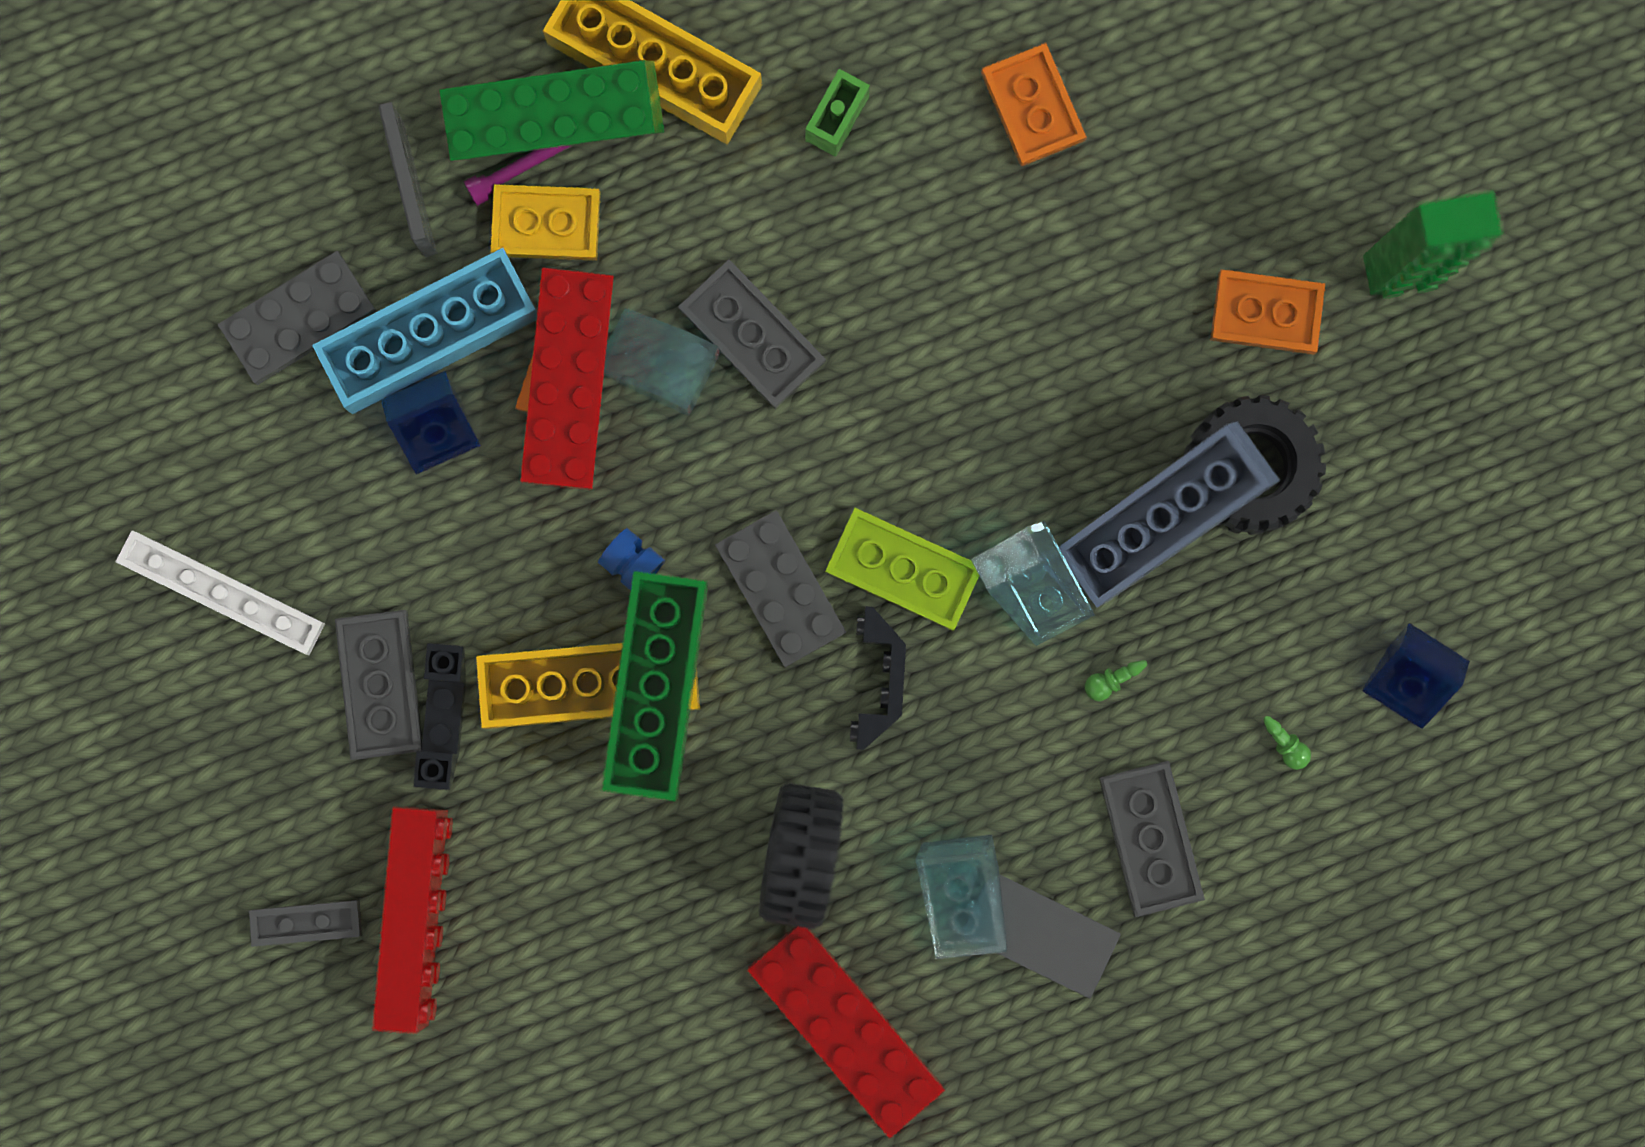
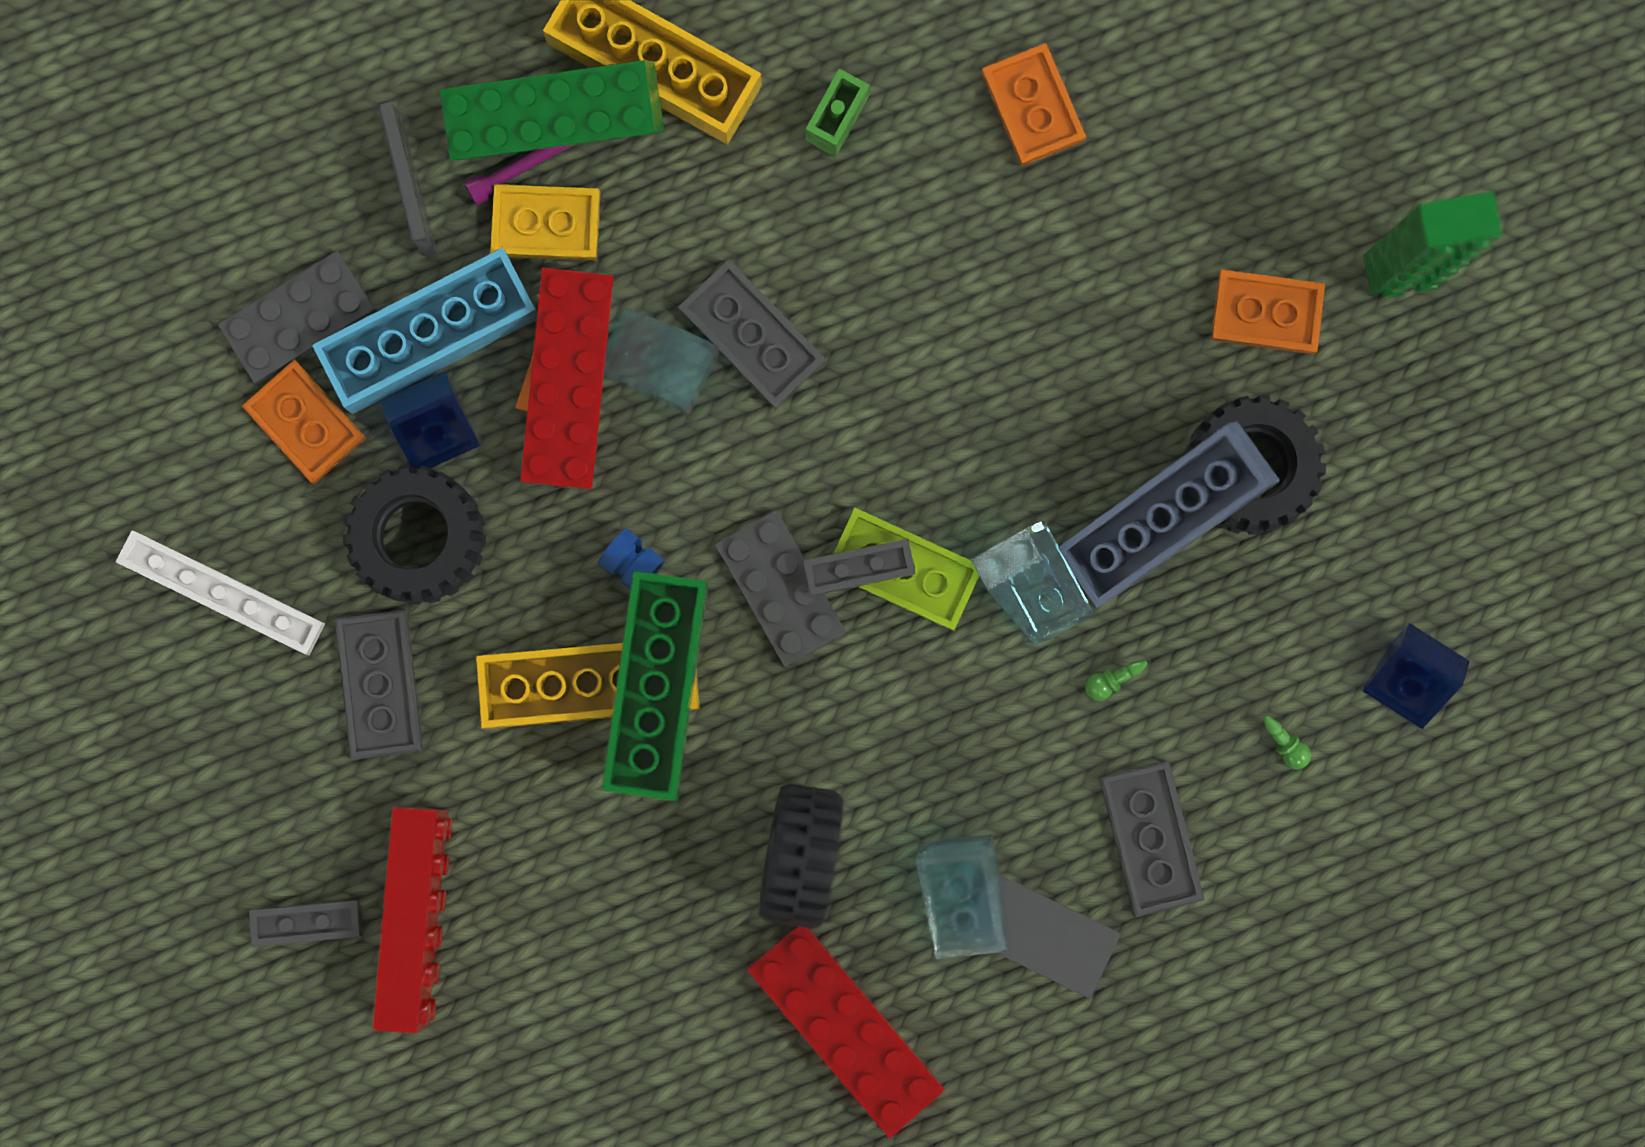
black slope [413,643,466,790] -> none
black slope [850,606,906,750] -> none
none -> orange tile [242,359,367,485]
none -> black tyre [343,465,486,605]
none -> dark grey plate [803,539,916,597]

